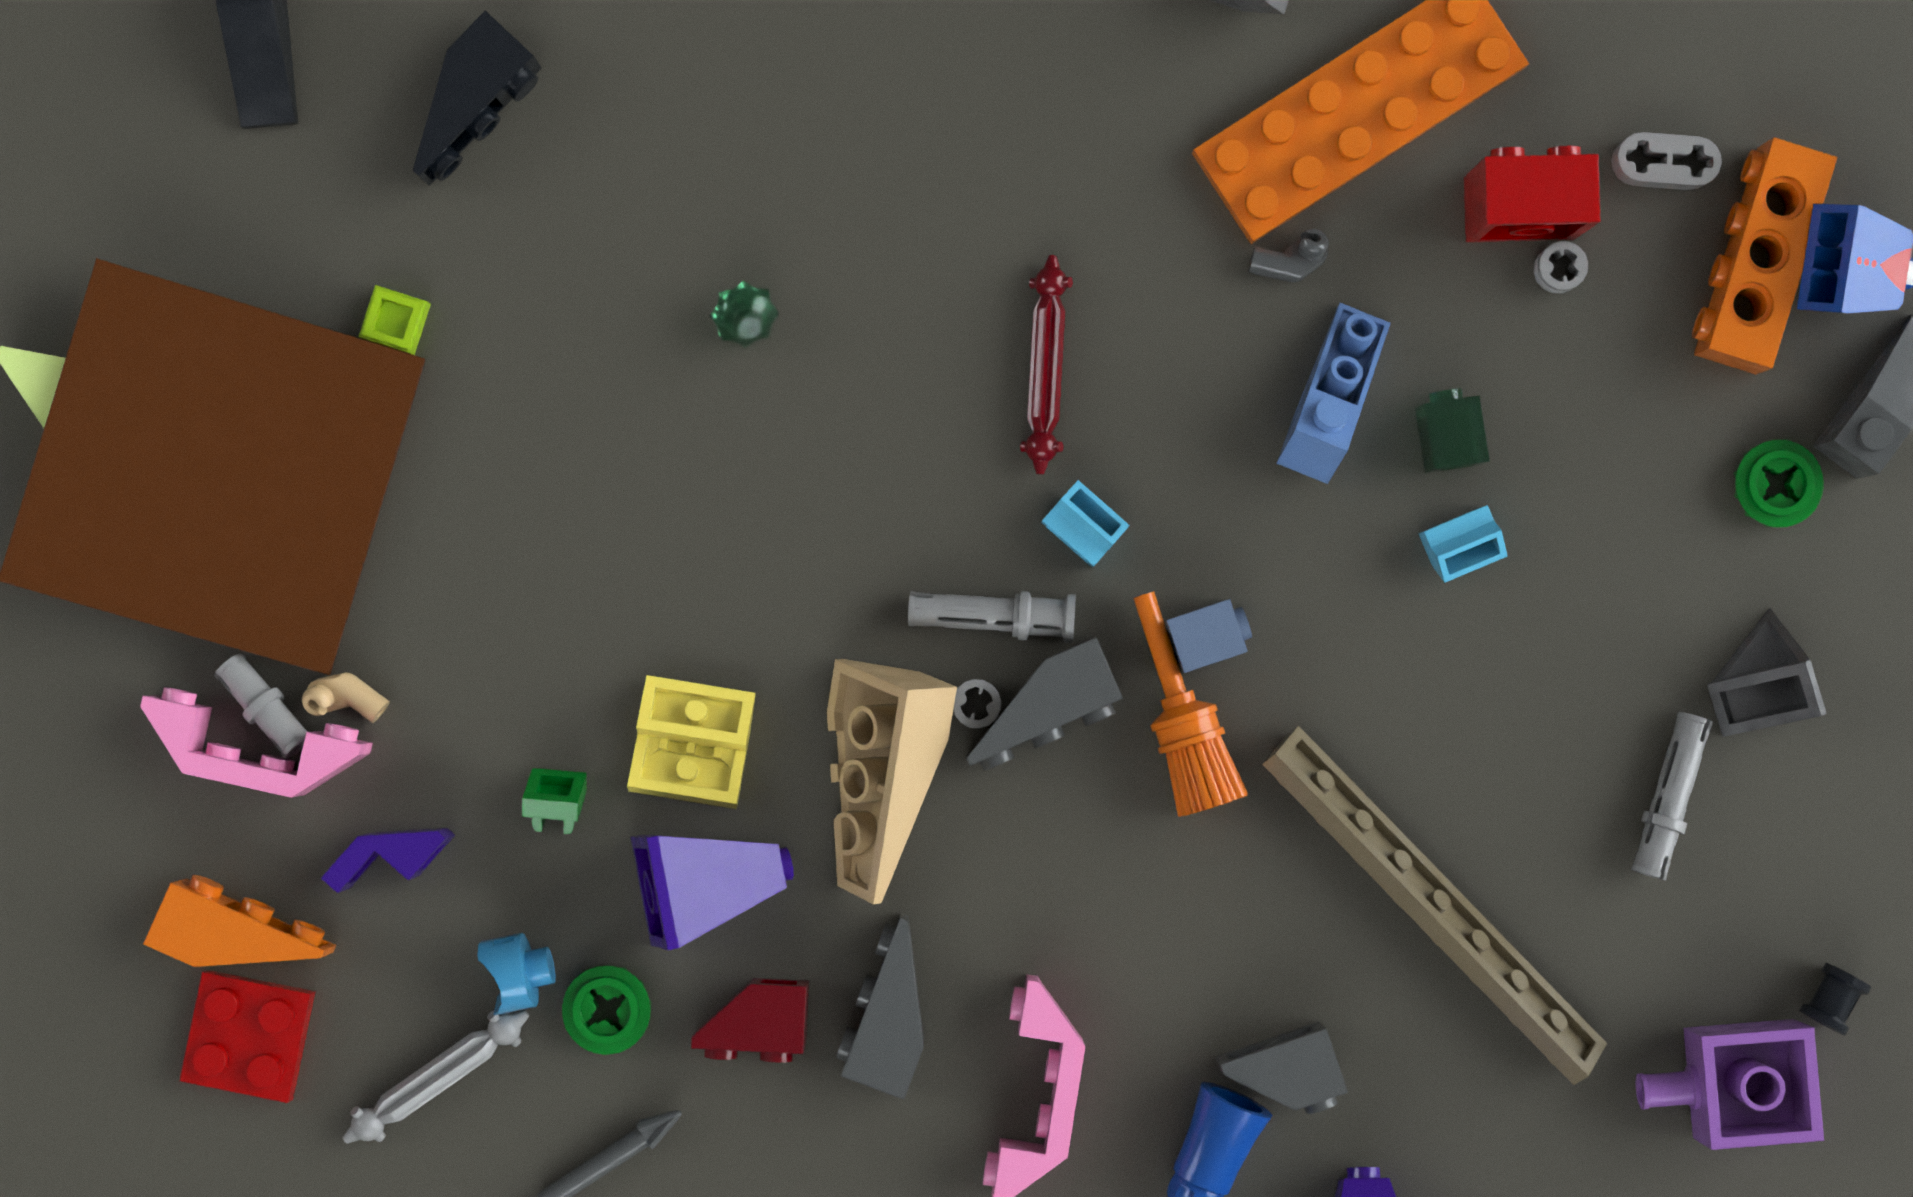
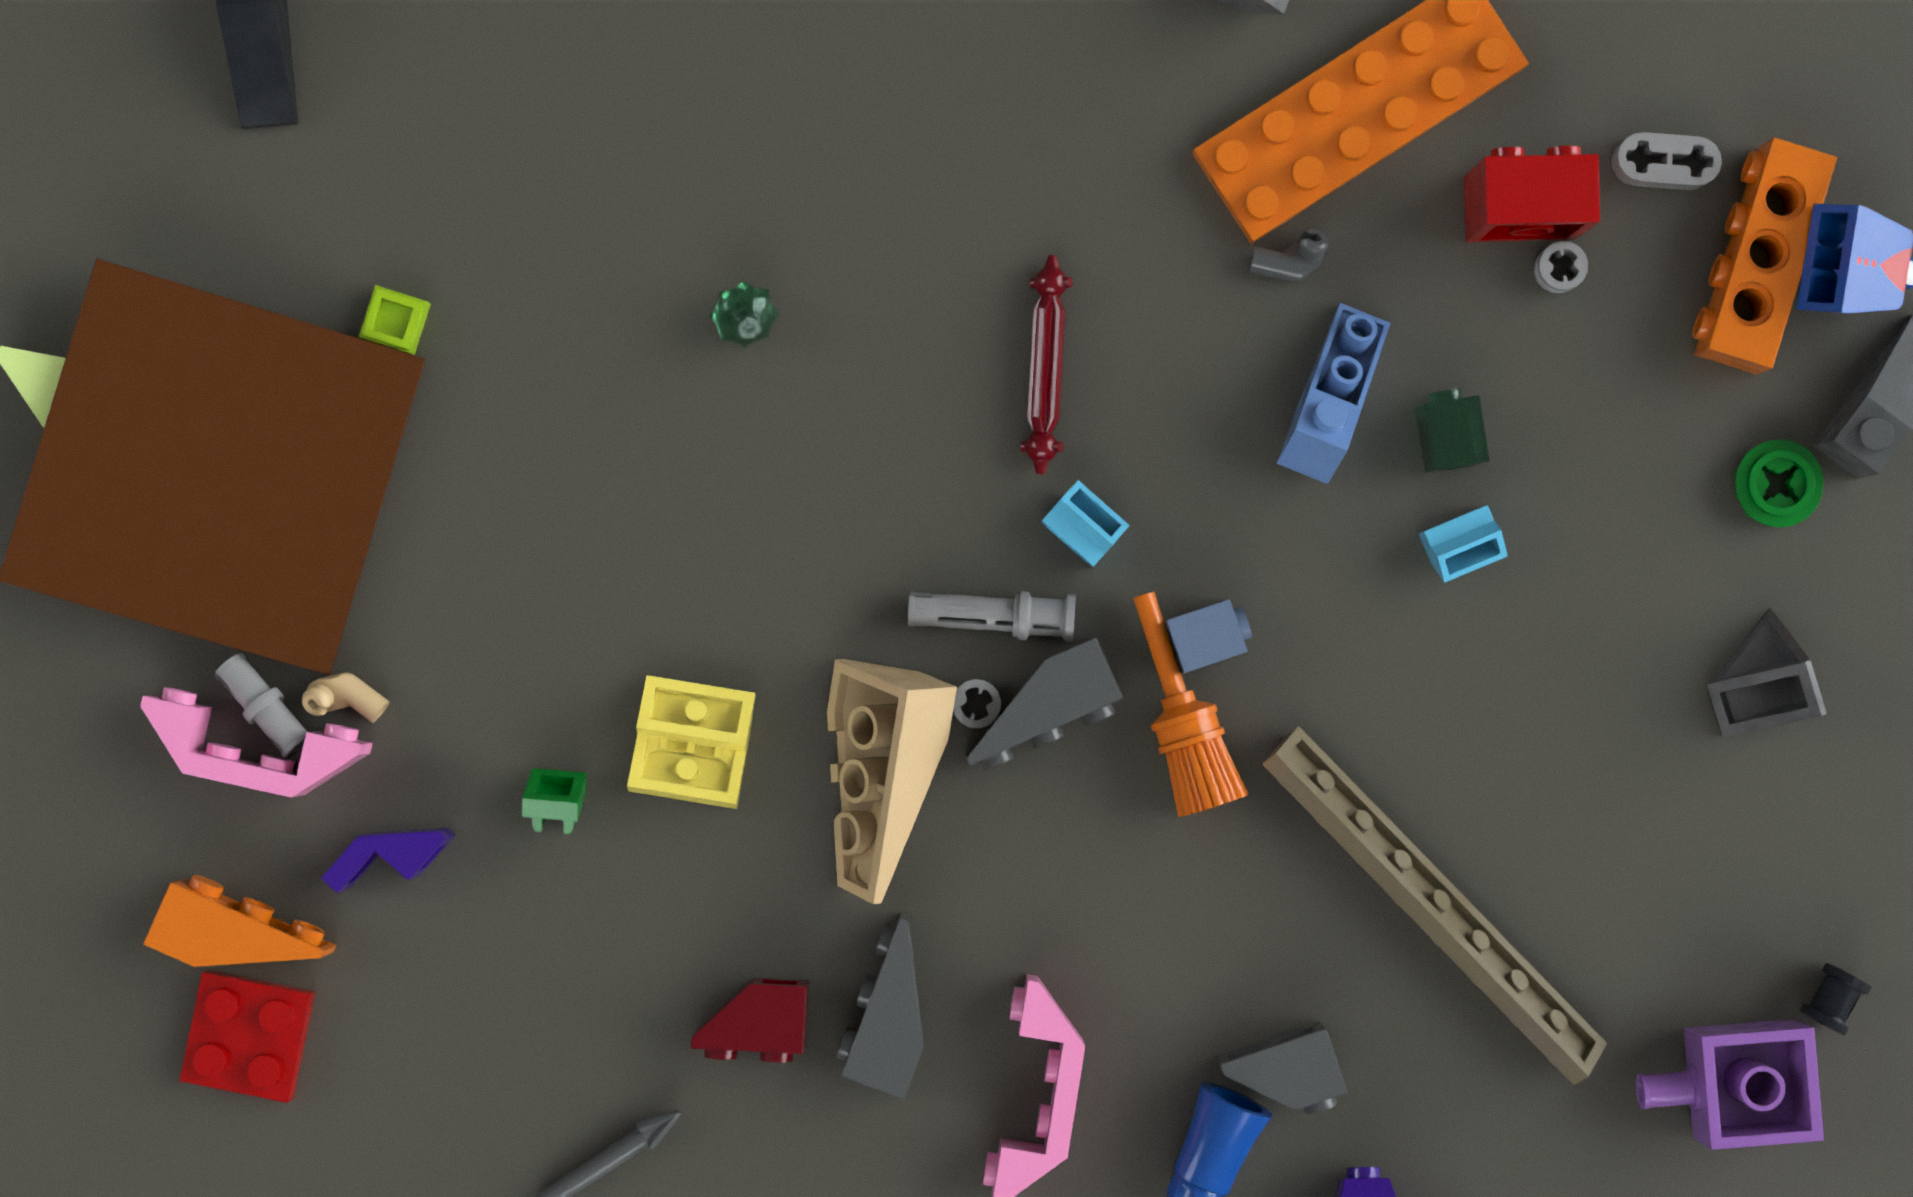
light grey wheel [342,1010,529,1144] -> none
black slope [413,10,542,186] -> none
dark azure piece [477,933,556,1015] -> none
green gear [562,965,652,1055] -> none
slope [630,835,794,950] -> none
light grey pin [1631,712,1713,881] -> none

